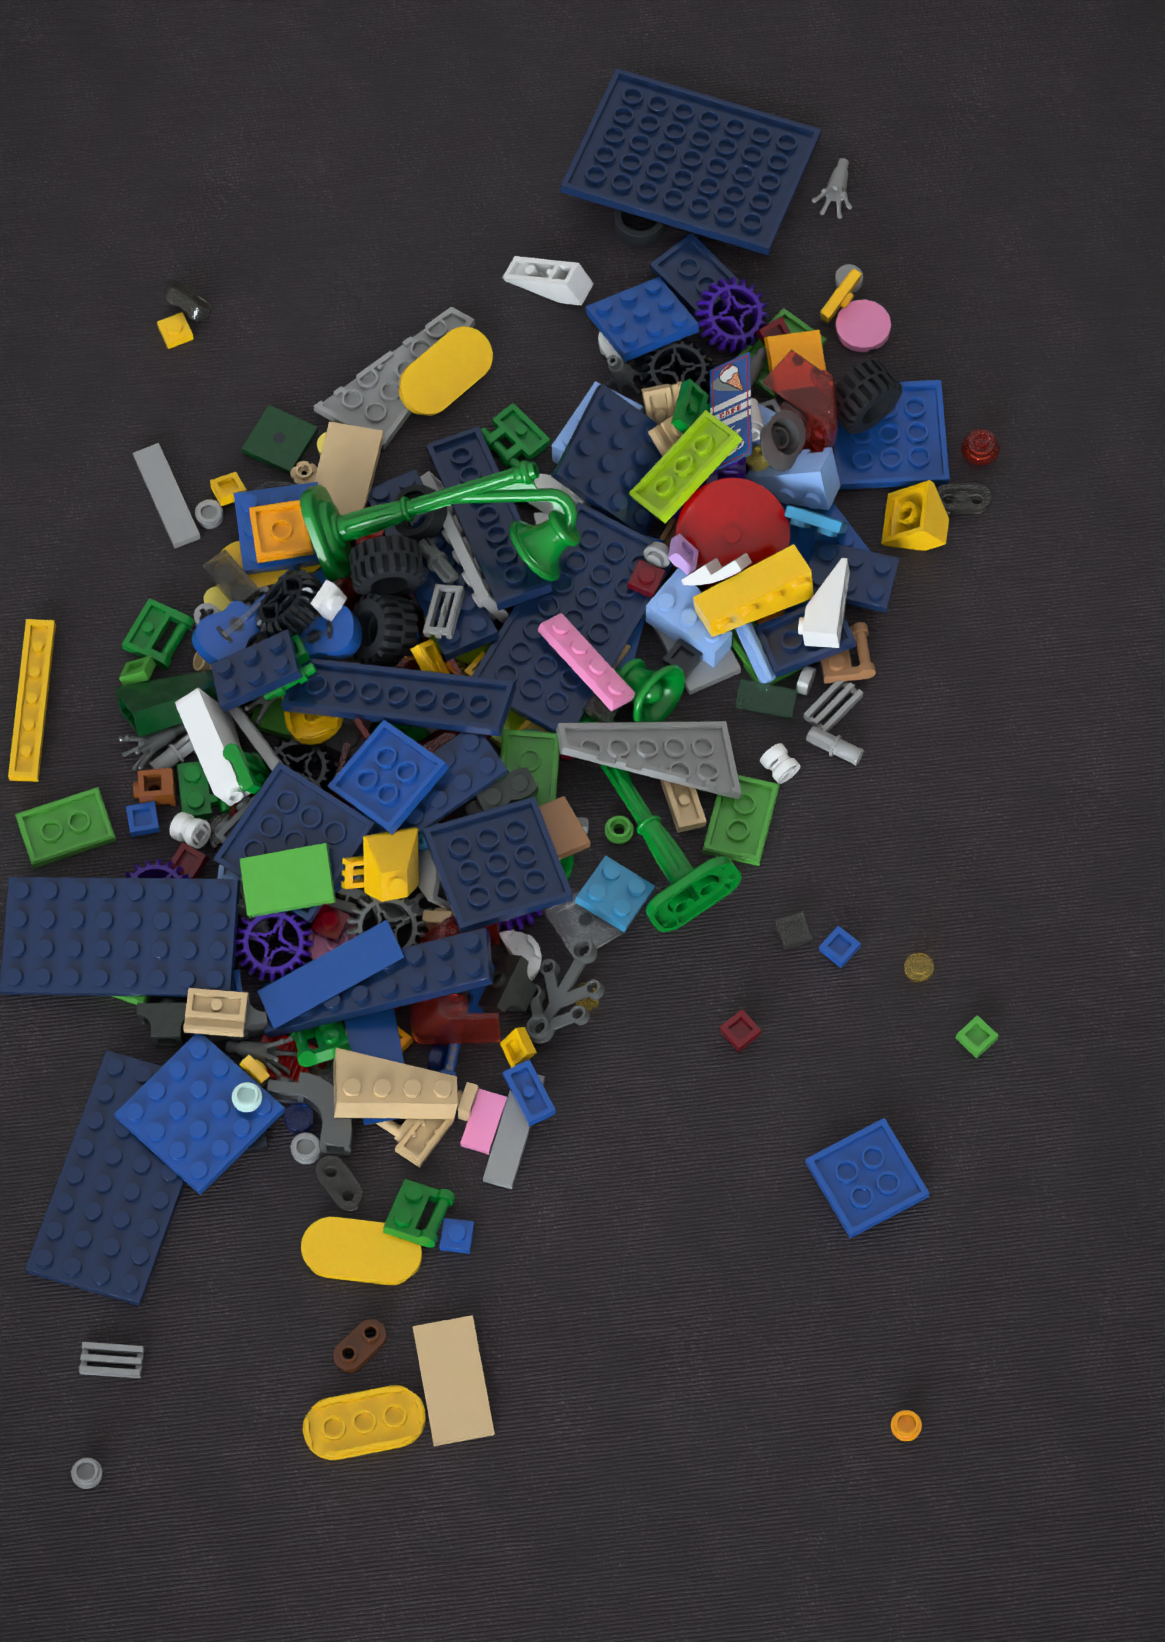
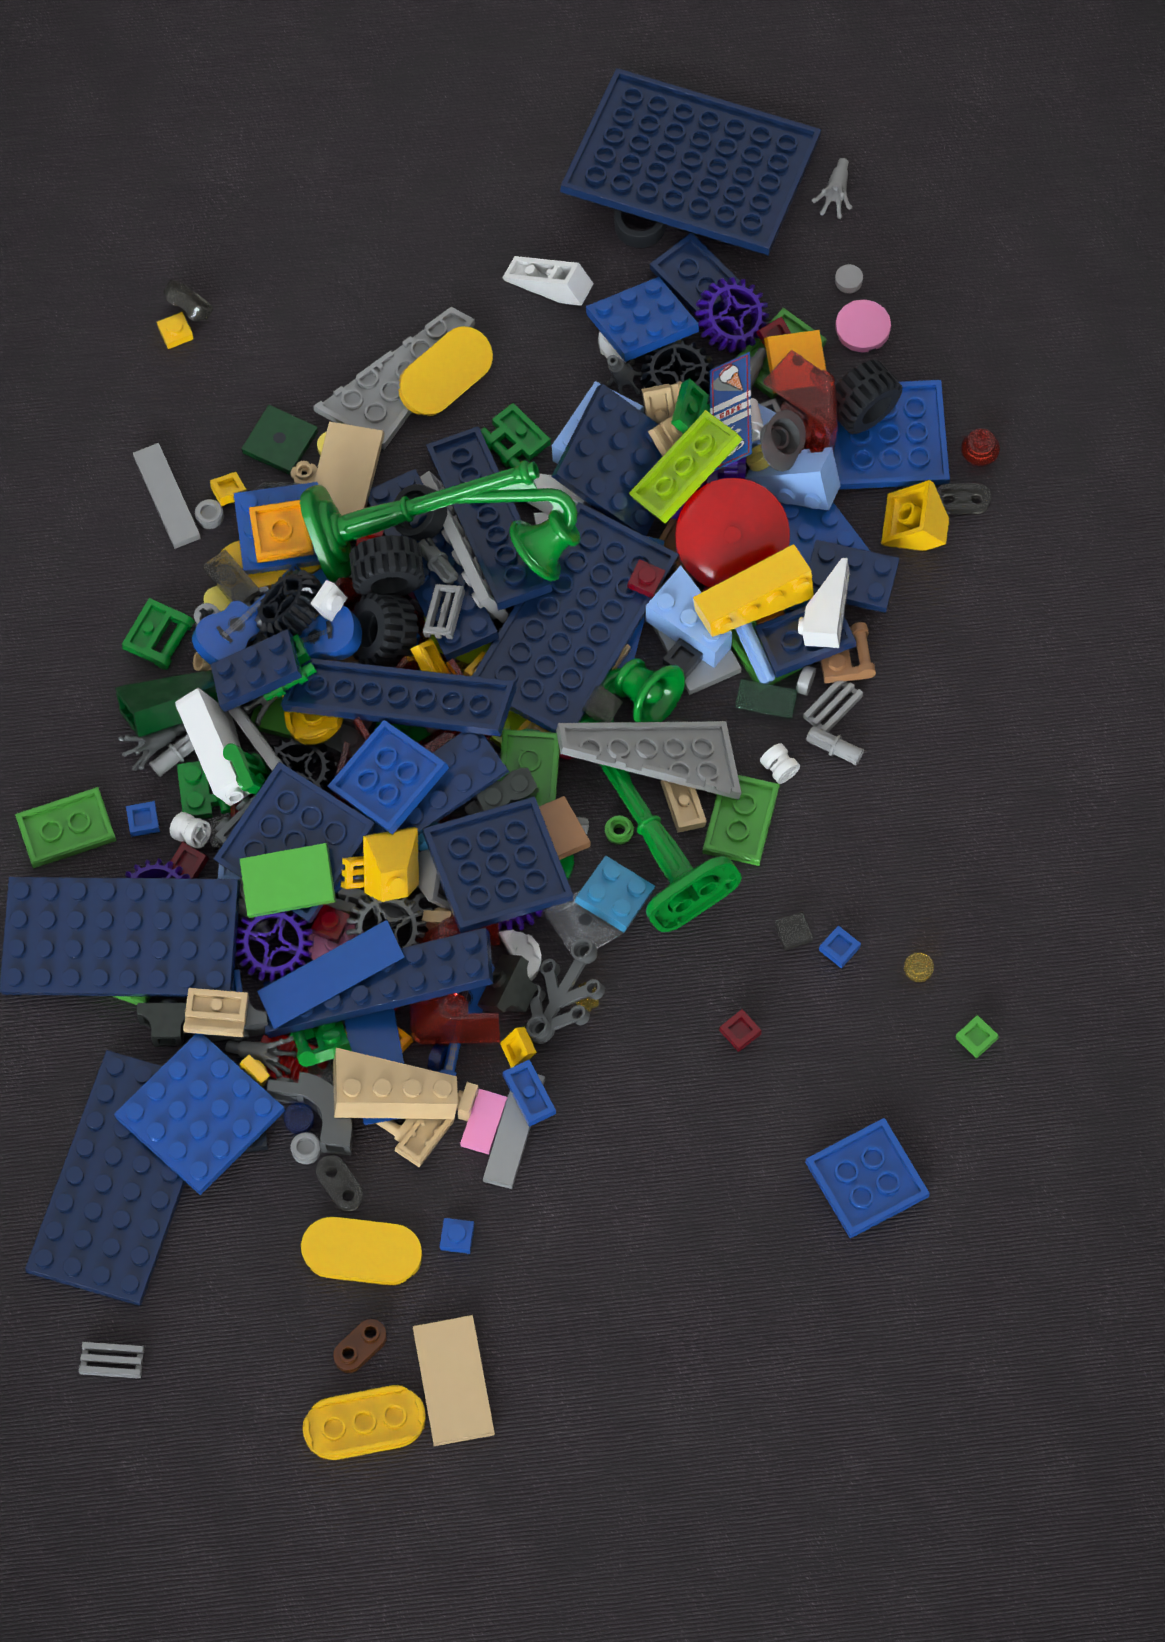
yellow plate [8,619,56,782] -> none
light grey plate [71,1458,103,1489] -> none
bright green plate [119,656,156,685] -> none
dark orange brick [133,768,177,806] -> none
light aqua plate [232,1082,262,1112] -> none
green plate [383,1179,456,1248] -> none
bright pink plate [537,613,635,711] -> none
light grey plate [643,542,671,568] -> none
lavender plate [668,534,699,575] -> none
white slope [681,553,752,585] -> none
dark azure plate [784,505,849,537] -> none
yellow plate [820,268,862,324] -> none
light orange plate [891,1410,922,1441] -> none

